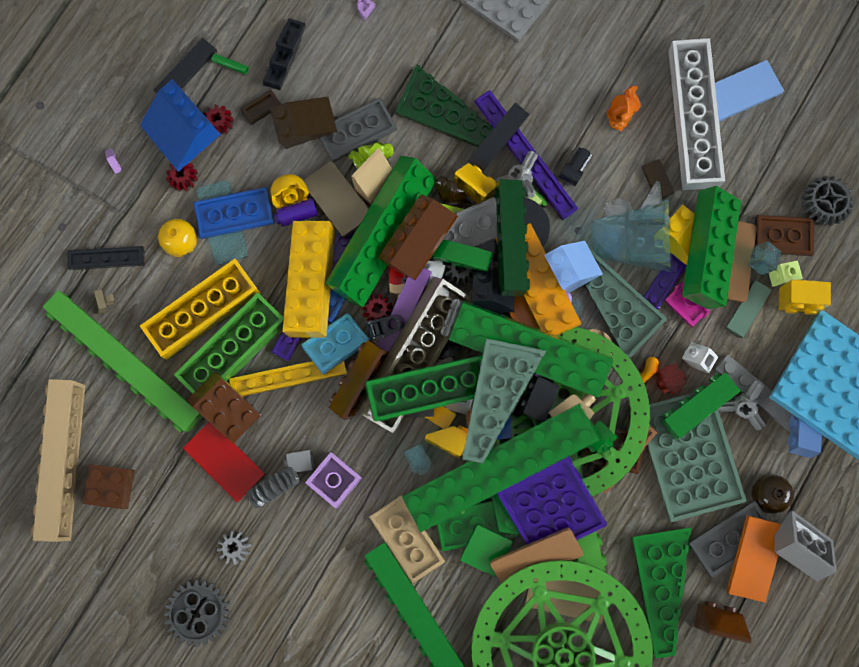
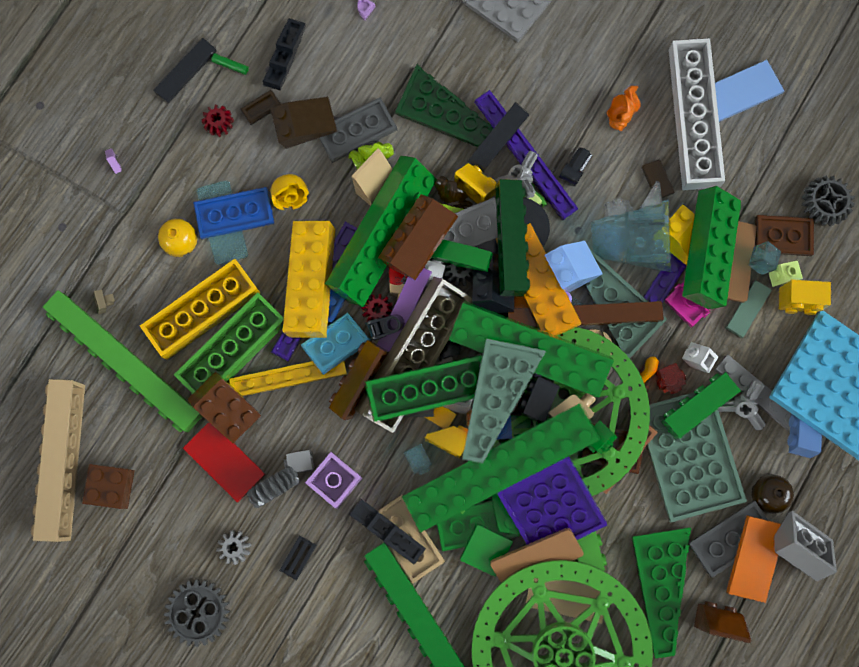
black tile [68,246,145,270] -> none
blue slope [140,79,221,172] -> none
dark red gear [166,163,198,192] -> none
dark purple brick [274,198,318,227] -> none
dark tan tile [303,160,369,239] -> none
light grey axle [441,299,463,337] -> none
none -> black tile [279,535,317,581]
none -> black slope [348,498,426,564]
none -> reddish brown tile [507,301,664,328]

